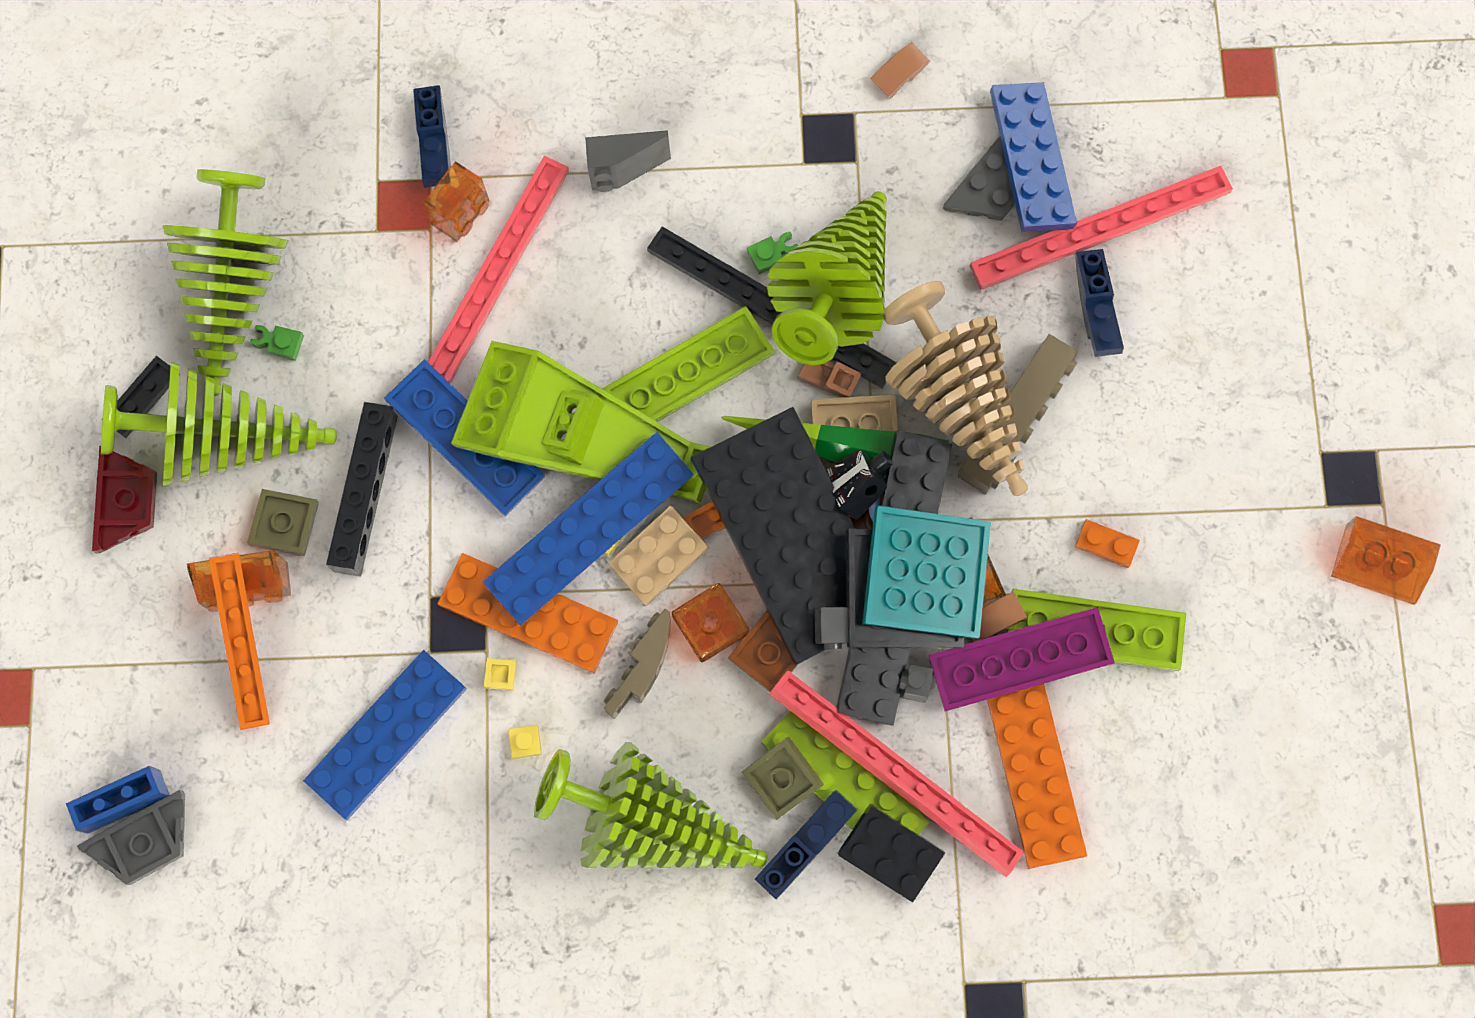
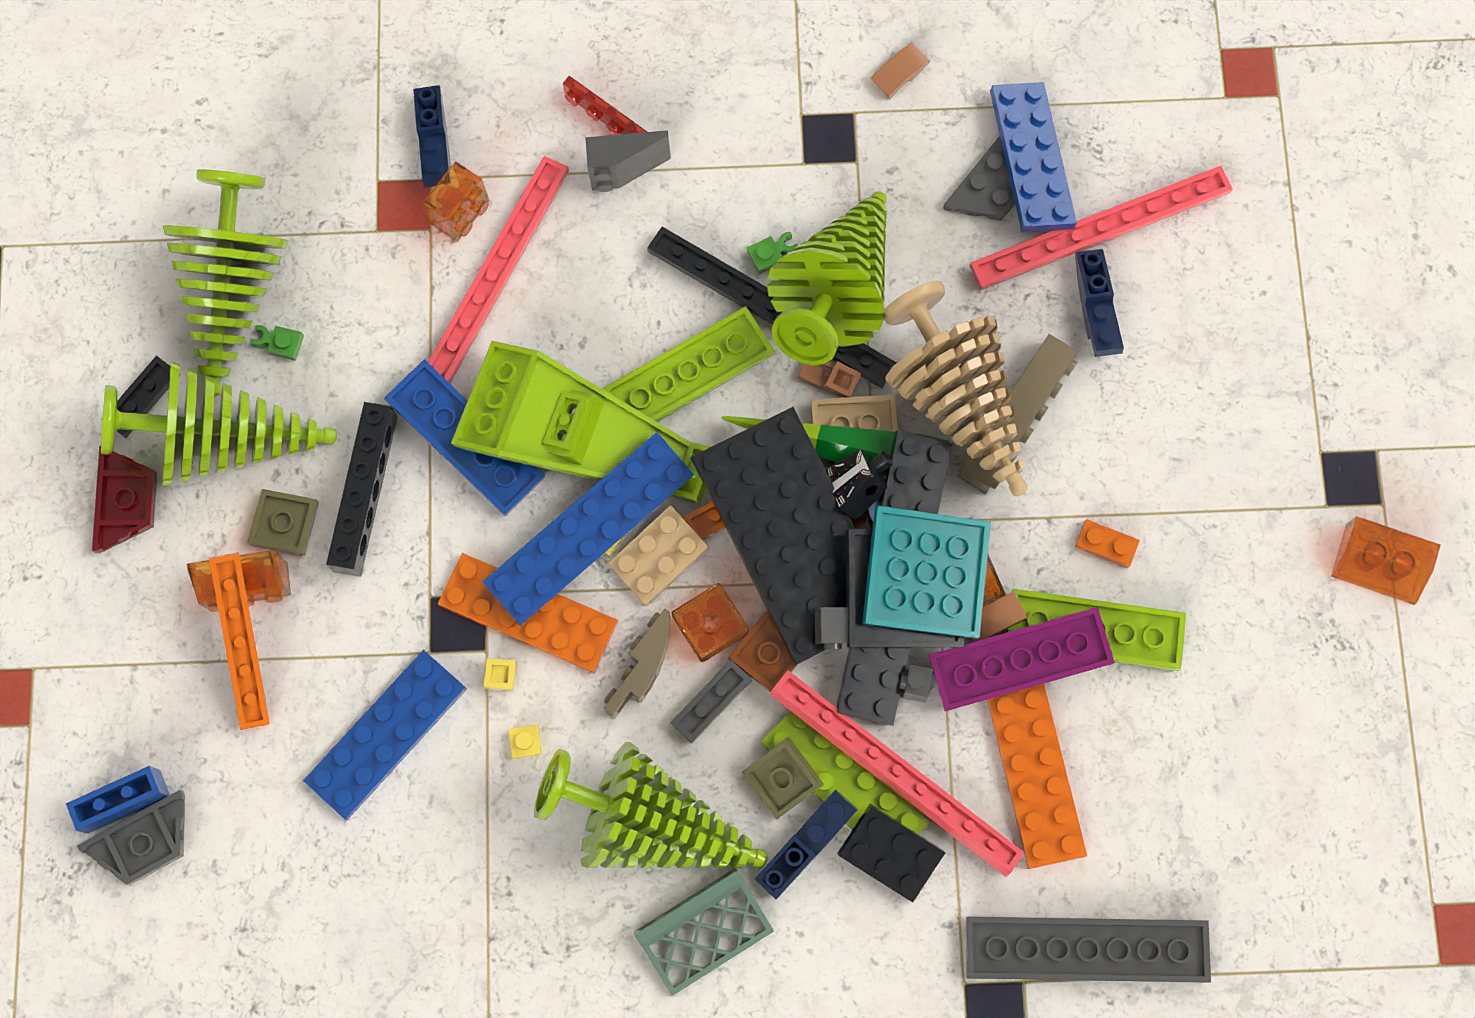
none -> clear red plate [562,76,648,135]
none -> sand green fence [634,868,774,996]
none -> dark grey plate [670,660,752,744]
none -> dark grey plate [966,917,1211,983]

